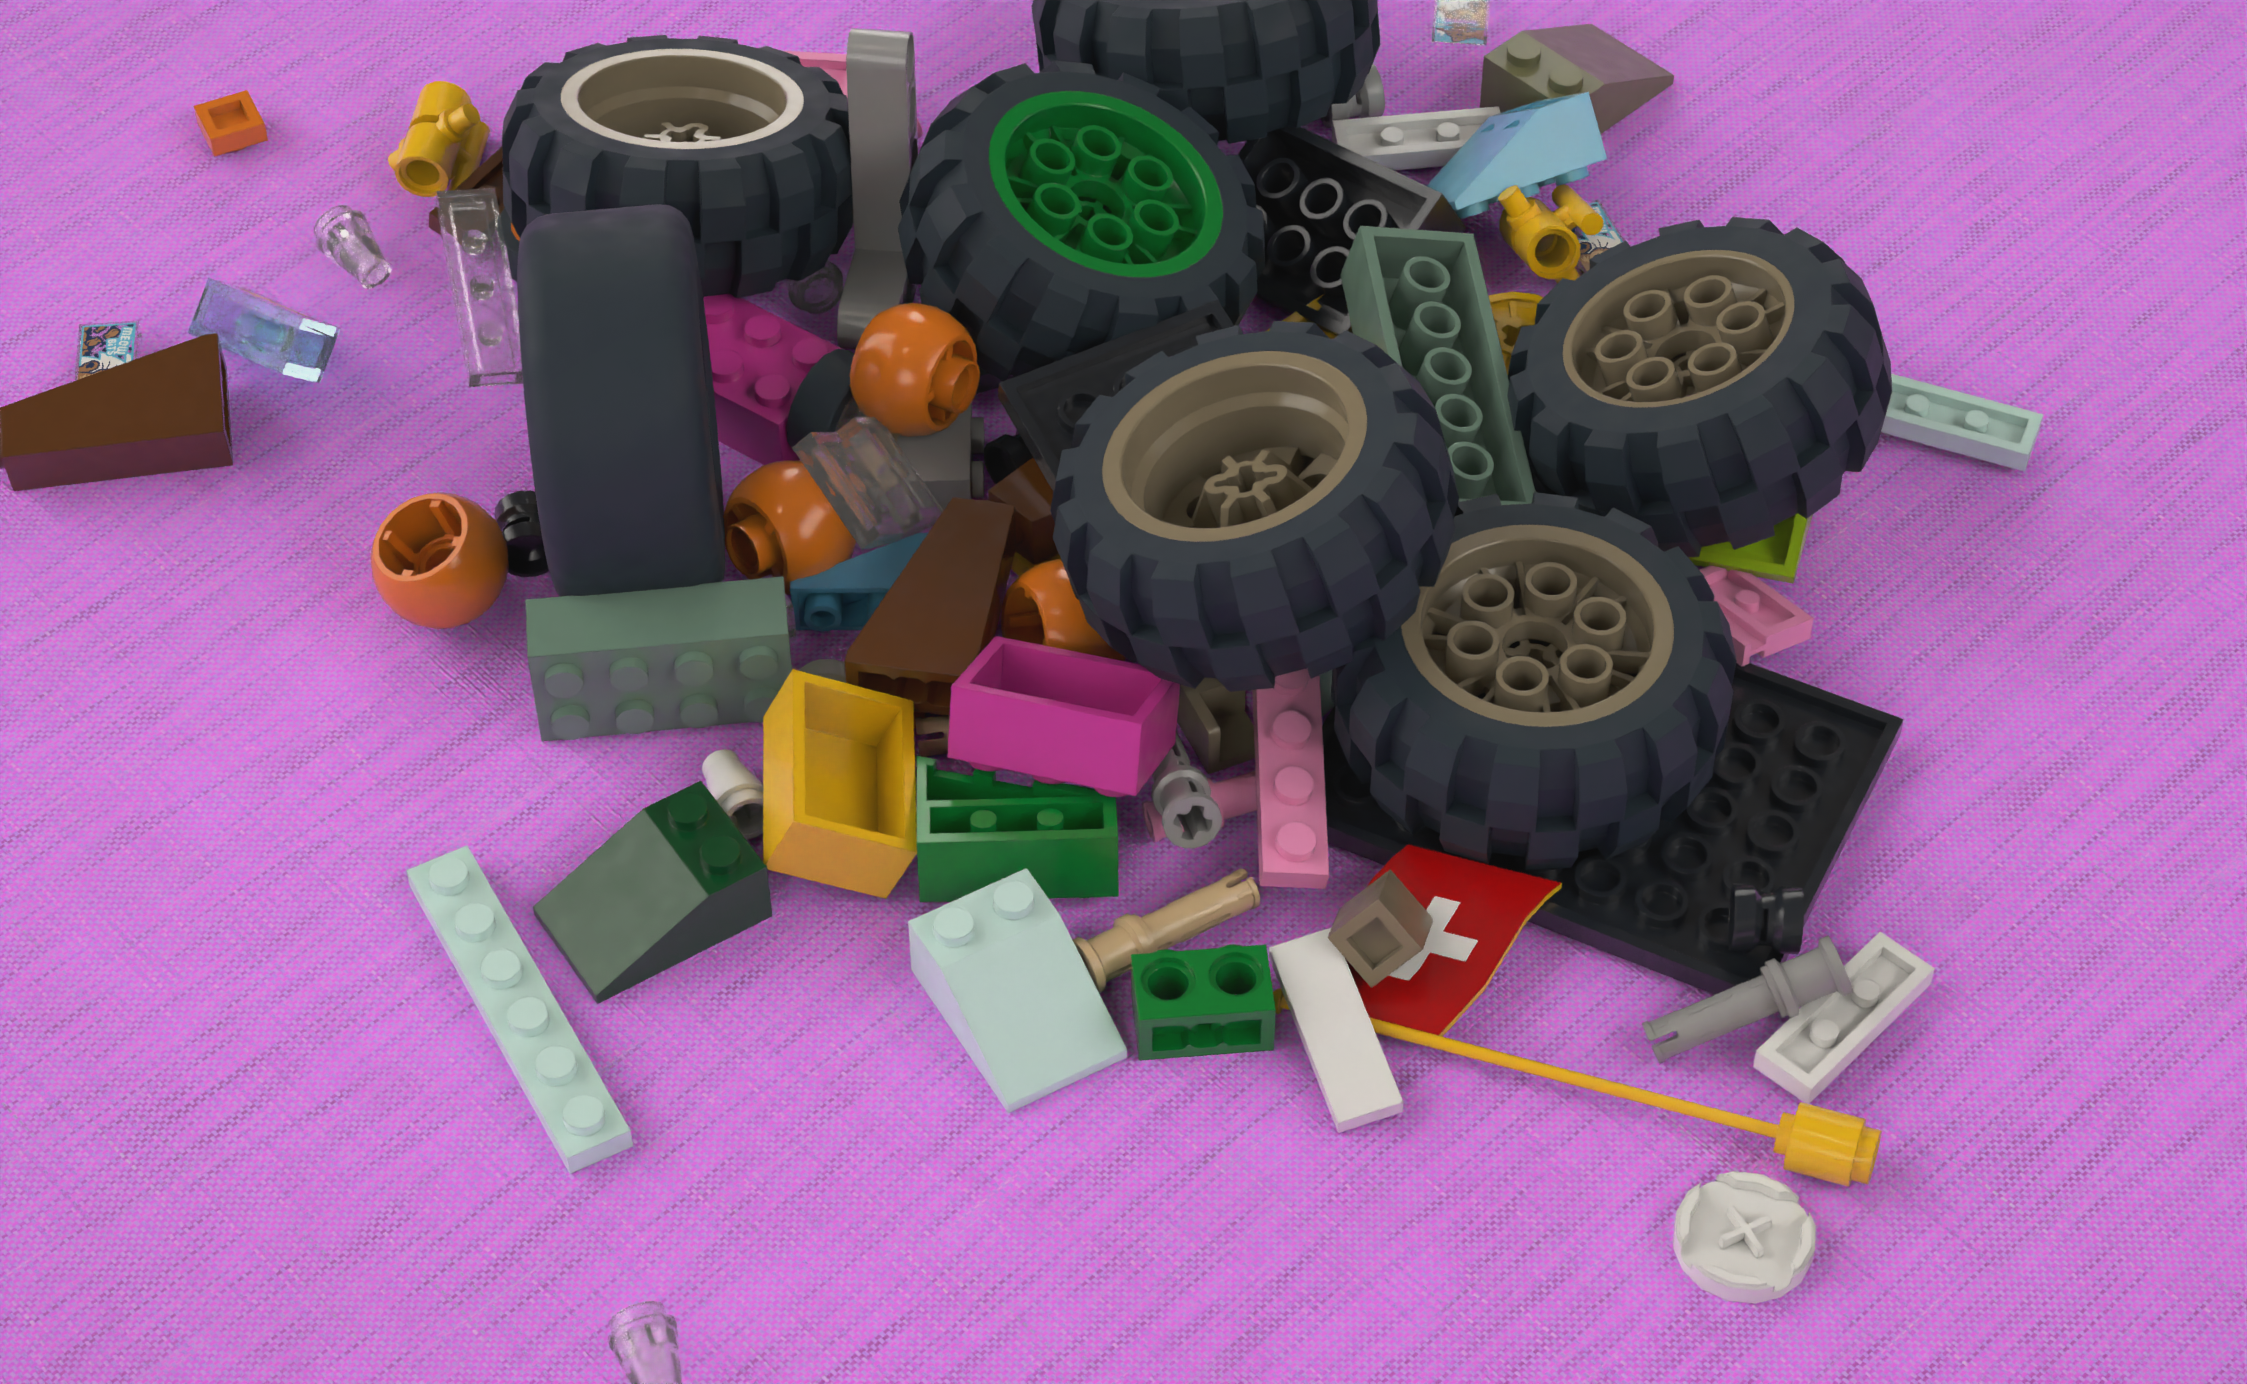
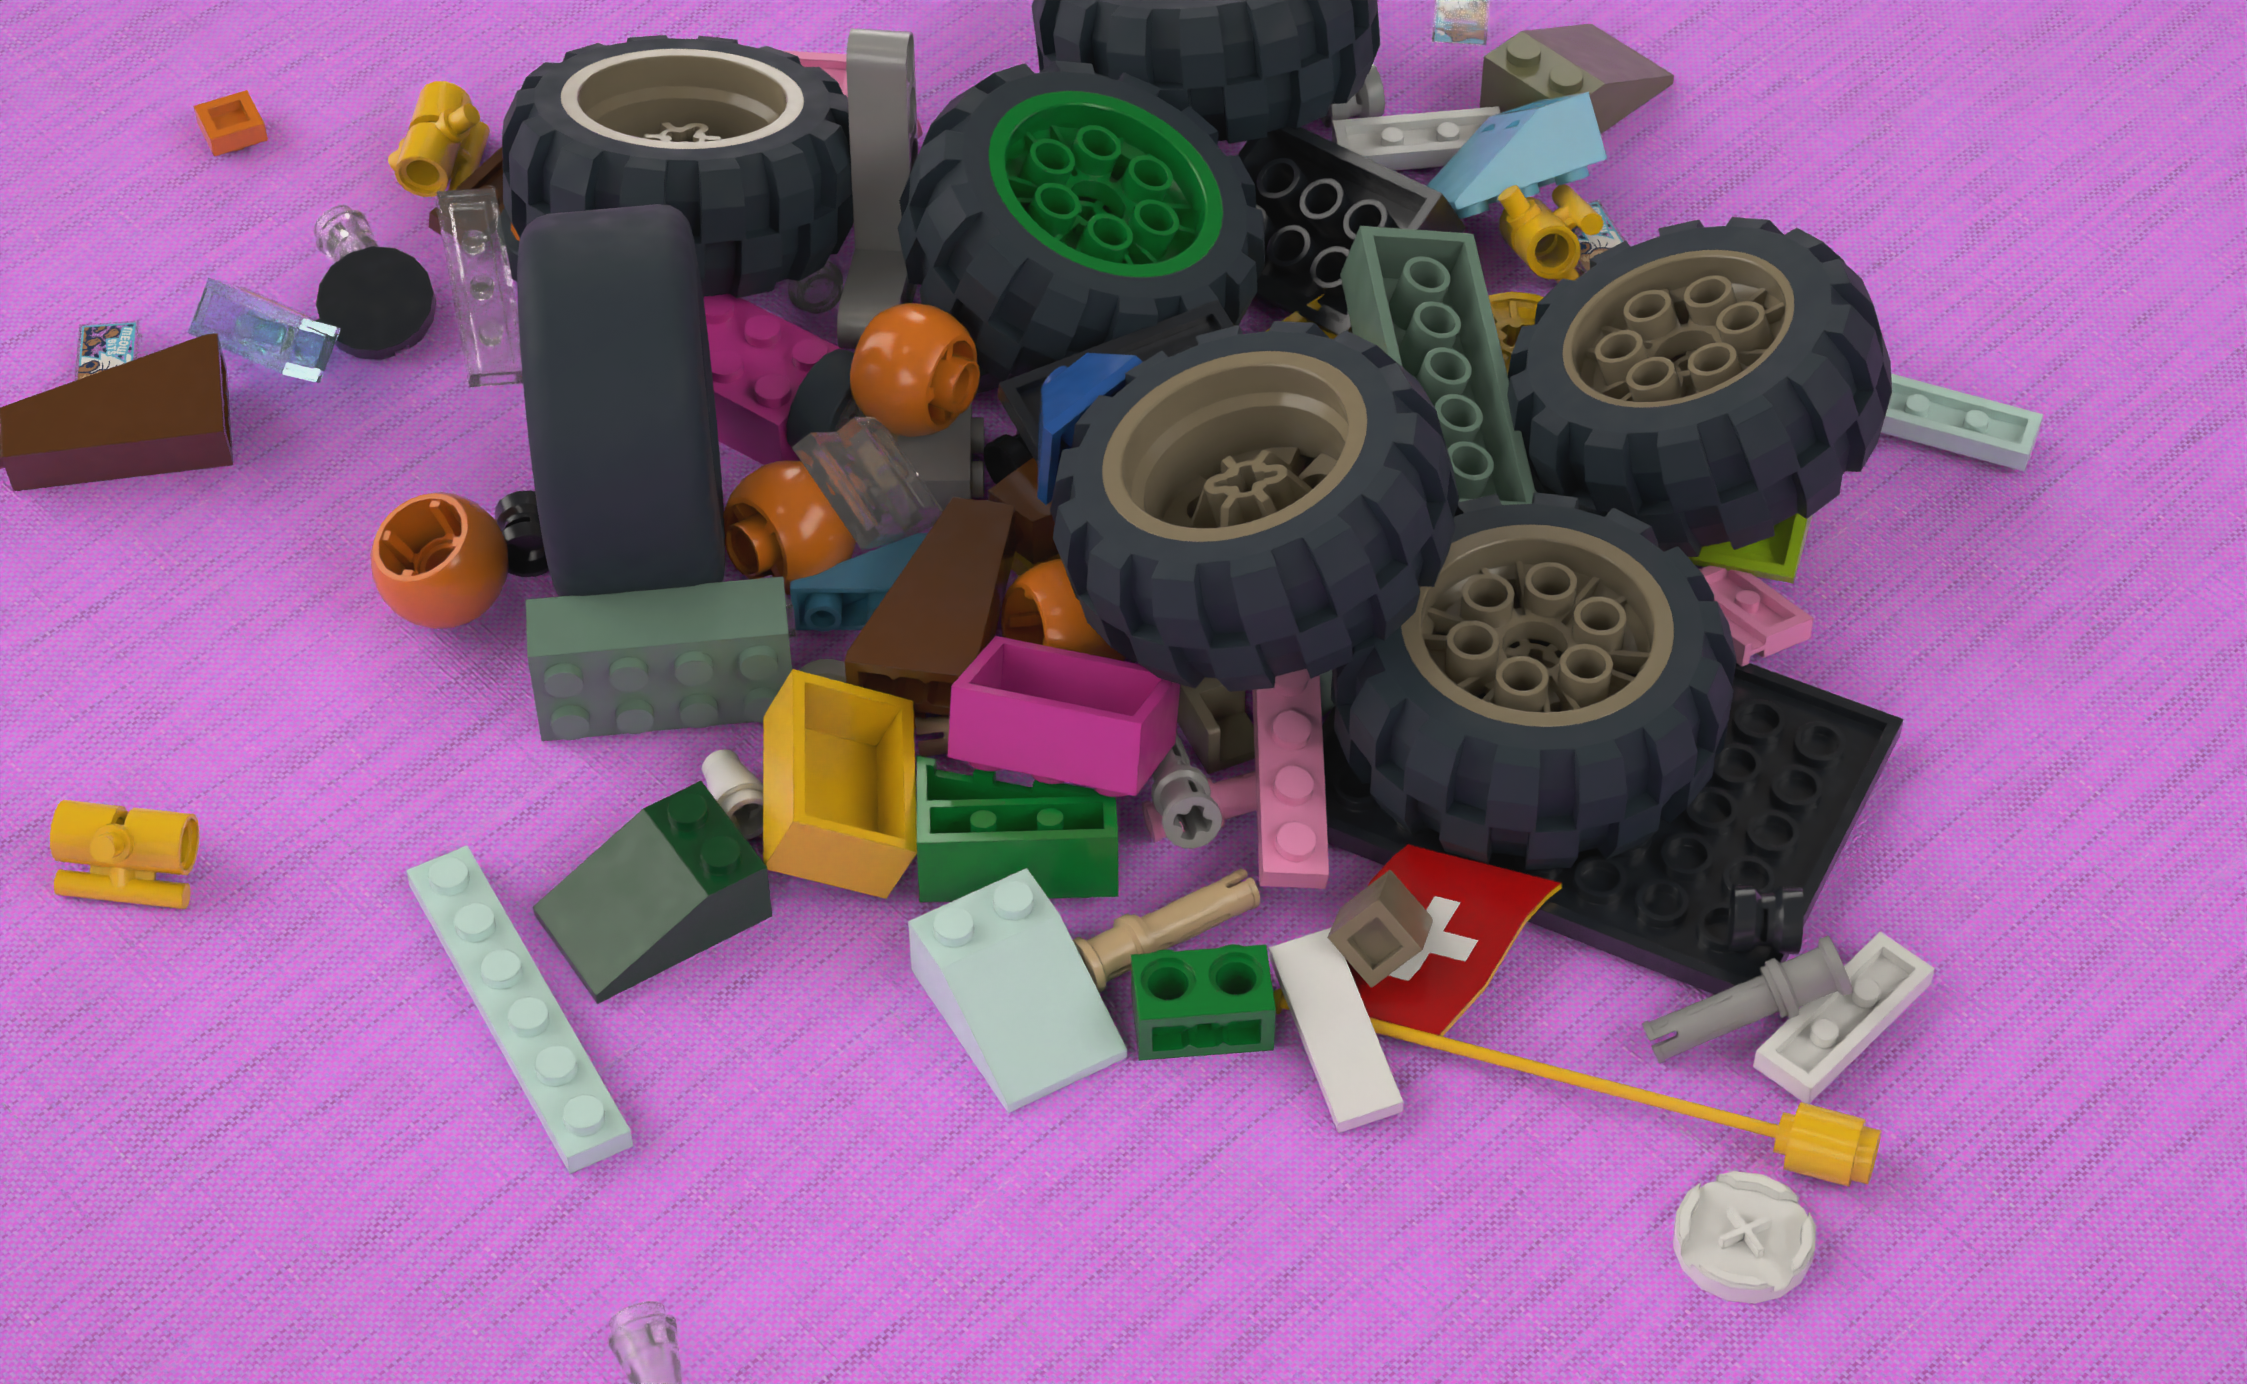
none -> yellow pin [50,800,200,909]
none -> black tile [316,246,437,360]
none -> blue slope [1037,353,1143,505]

